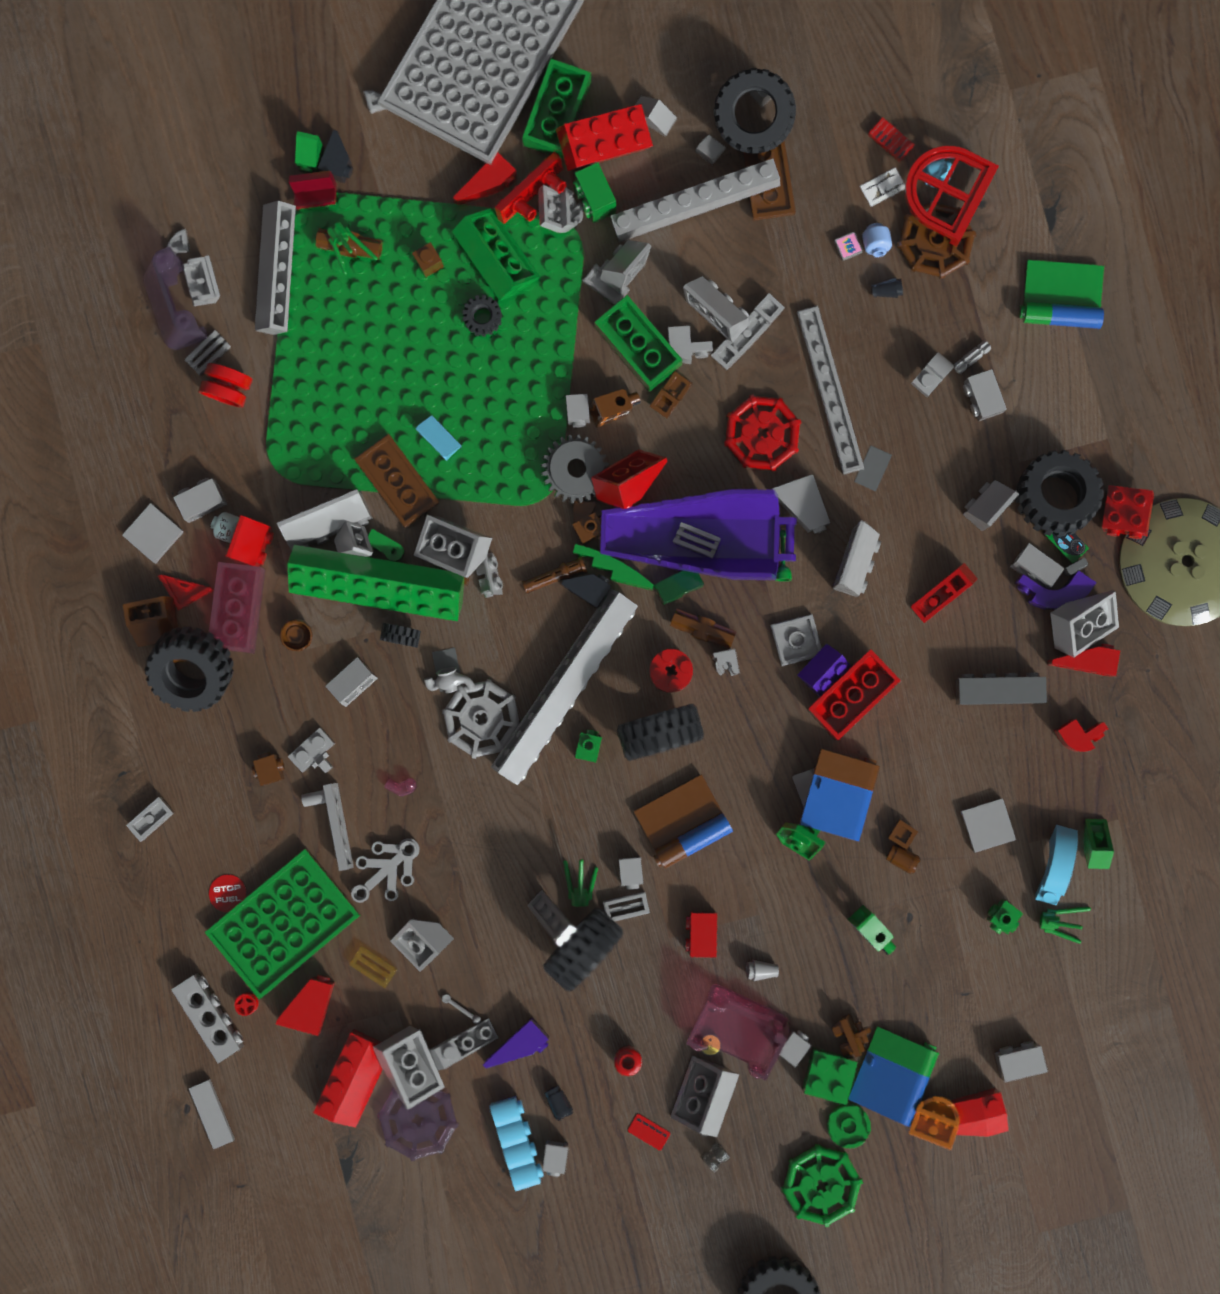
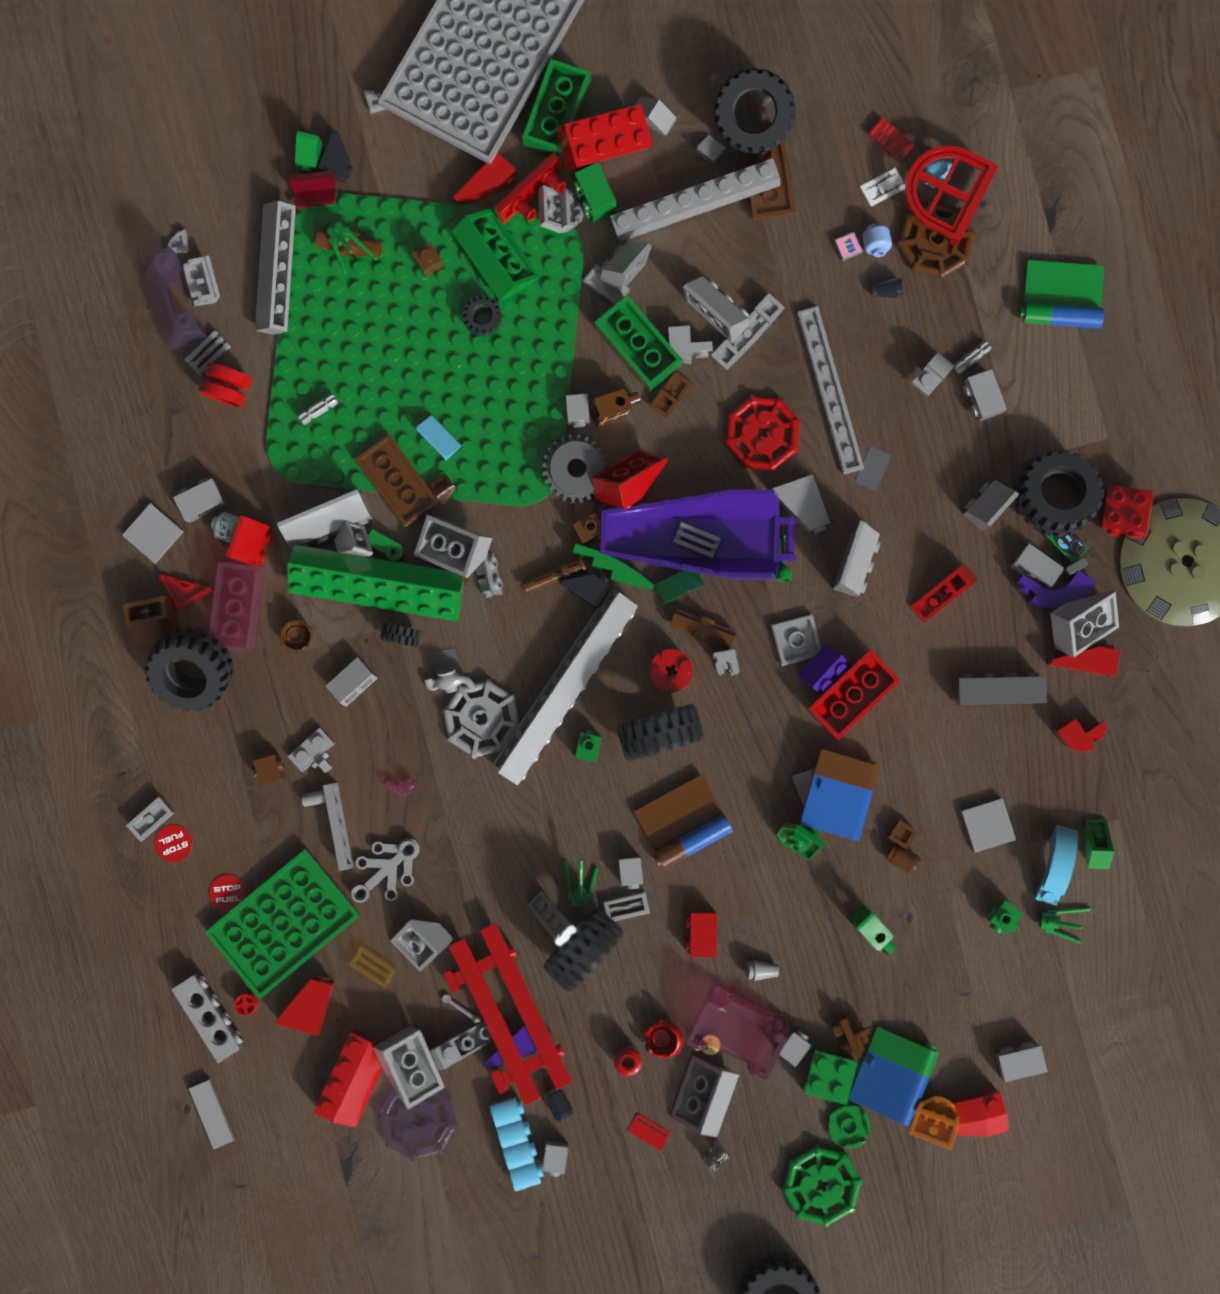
none -> red sticker [155,825,192,863]
none -> light grey axle [298,393,338,424]
none -> reddish brown slope [428,473,456,505]
none -> red fence [443,923,573,1106]
none -> red hair [643,1019,684,1059]

